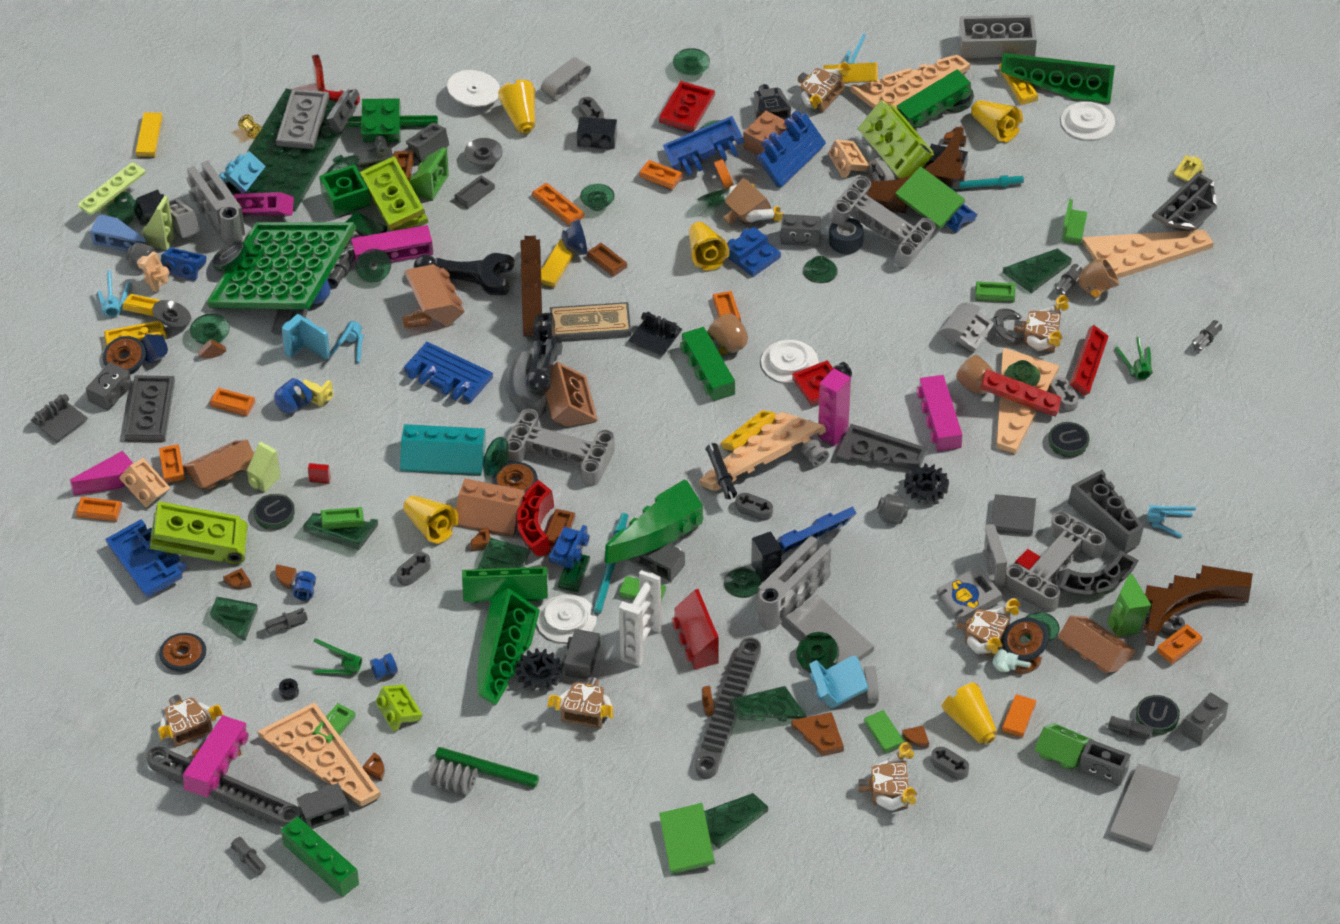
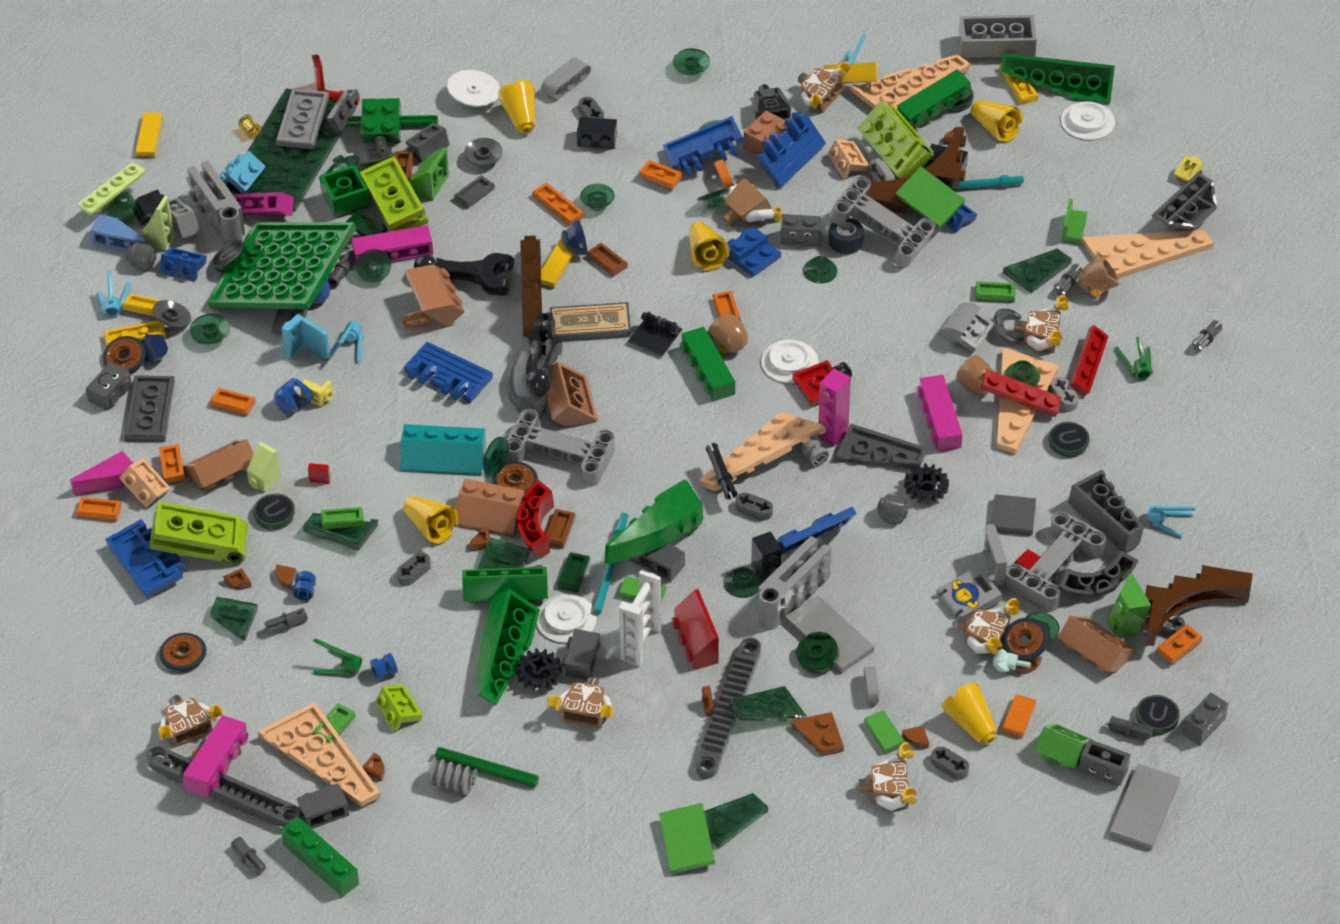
dark grey hinge [30,394,88,441] -> none
light nougat hips [137,252,170,292] -> none
dark orange tile [198,339,226,358] -> none
black bush [279,678,299,700] -> none
blue bracket [549,525,590,569] -> none
red plate [659,81,715,132] -> none
yellow tile [720,410,776,451] -> none
medium azure bracket [809,655,868,709] -> none

